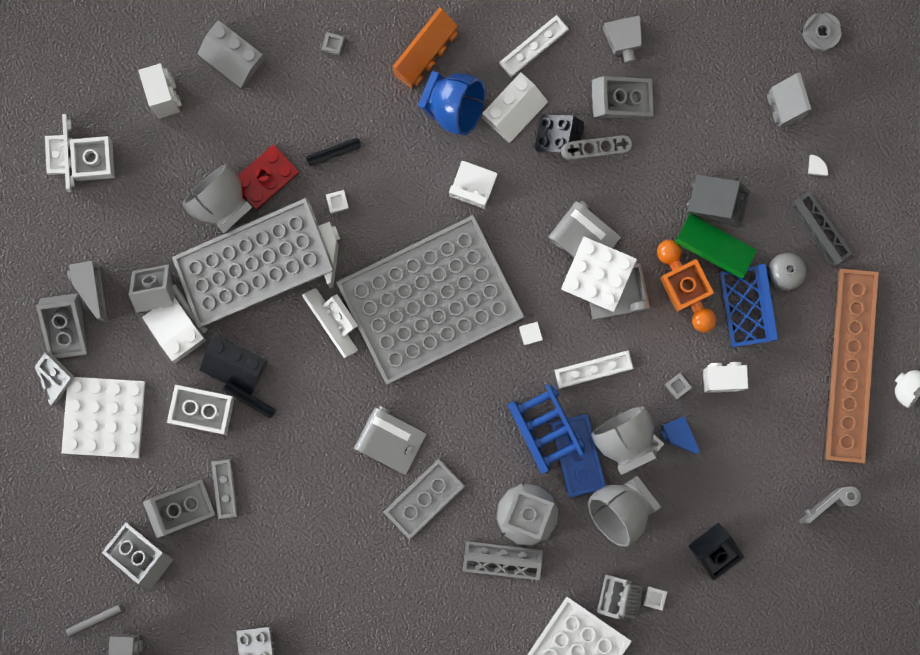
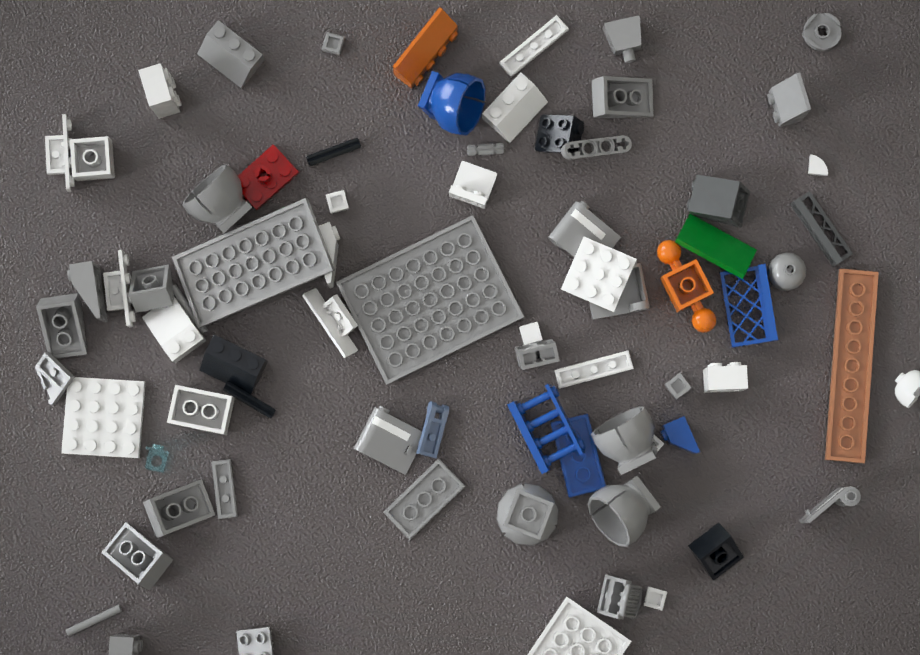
light grey fence [463,541,543,580] -> none
none -> white bracket [103,250,136,328]
none -> clear light blue bracket [145,444,169,472]
none -> sand blue plate [416,401,449,458]
none -> light grey axle [467,143,504,156]
none -> light grey brick [515,339,560,370]

